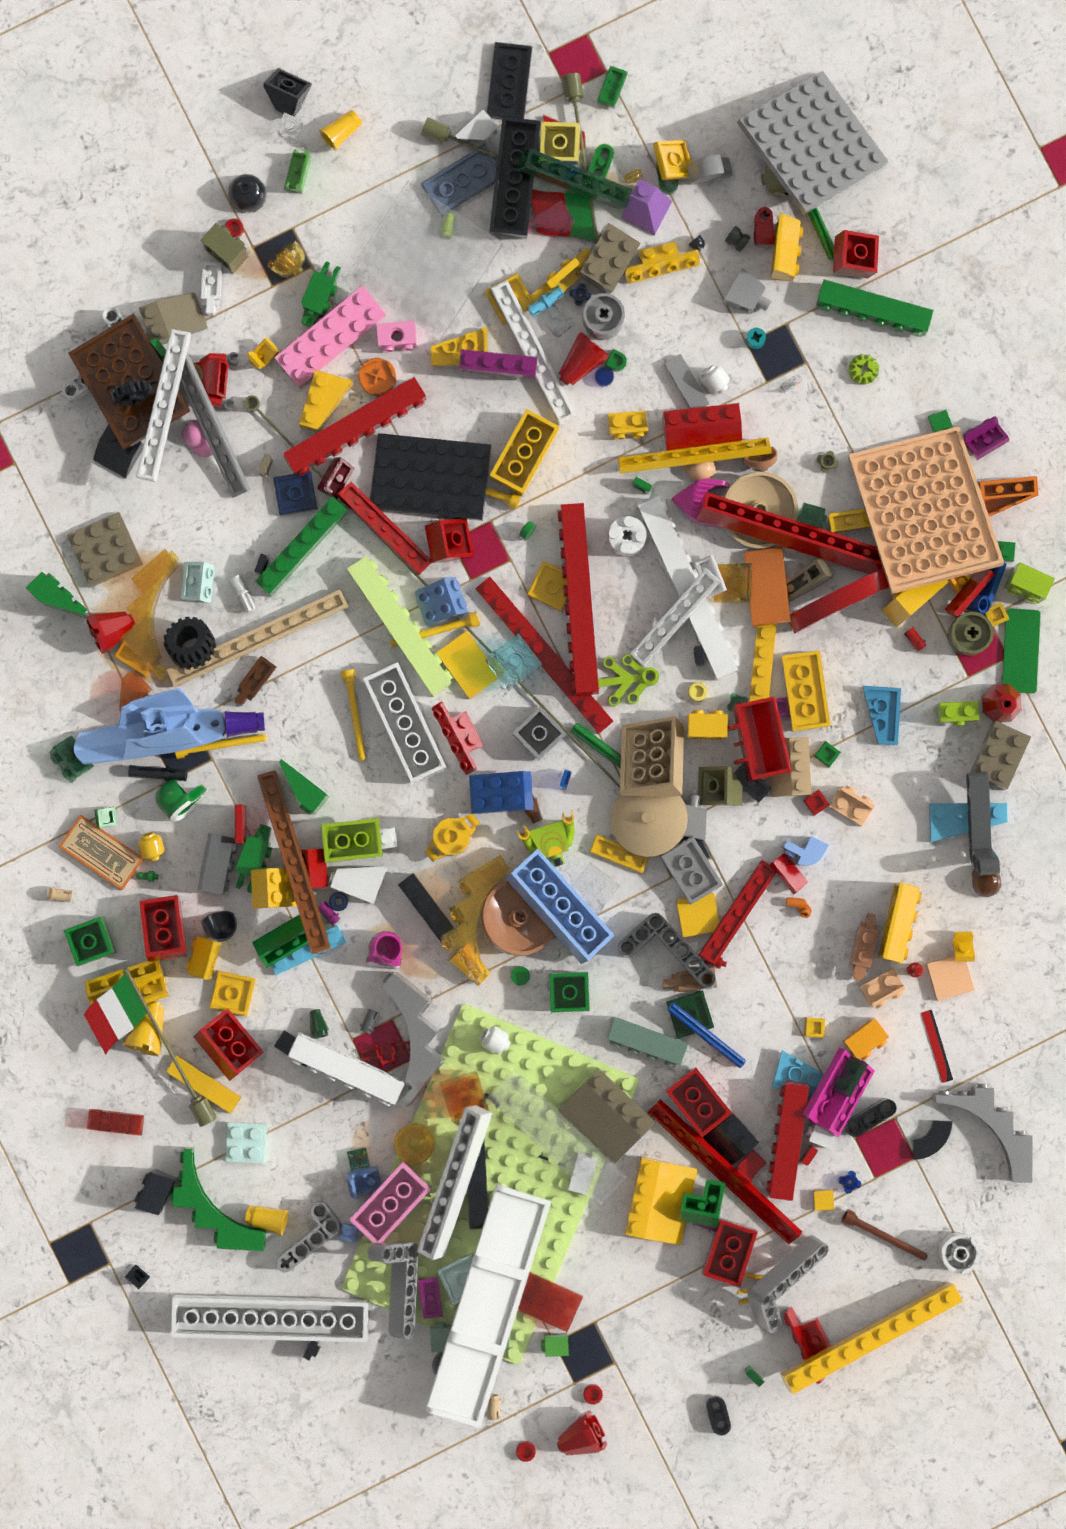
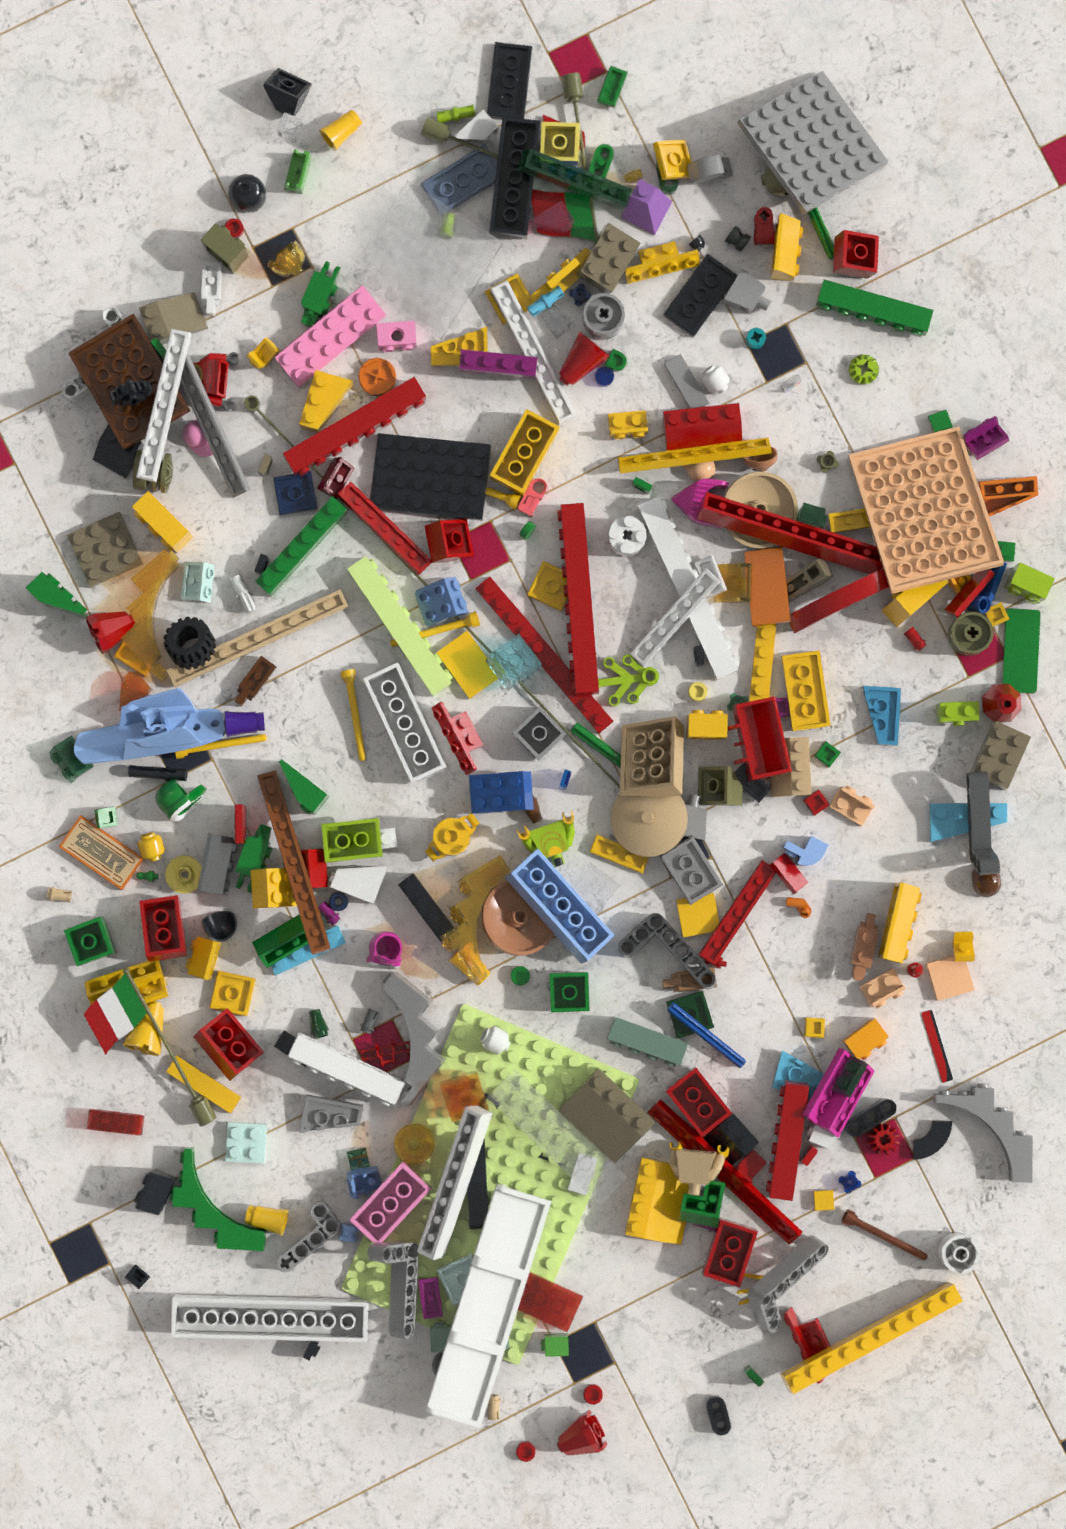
none -> yellow brick [132,491,193,553]
none -> olive wheel [133,449,173,493]
none -> light yellow dish [165,855,202,894]
none -> light grey wing [299,1094,364,1133]
none -> lime pin [436,104,476,123]
none -> coral piece [518,478,547,517]
none -> black tile [663,254,738,337]
none -> tan torso [669,1141,729,1195]
none -> red gear [867,1123,900,1156]

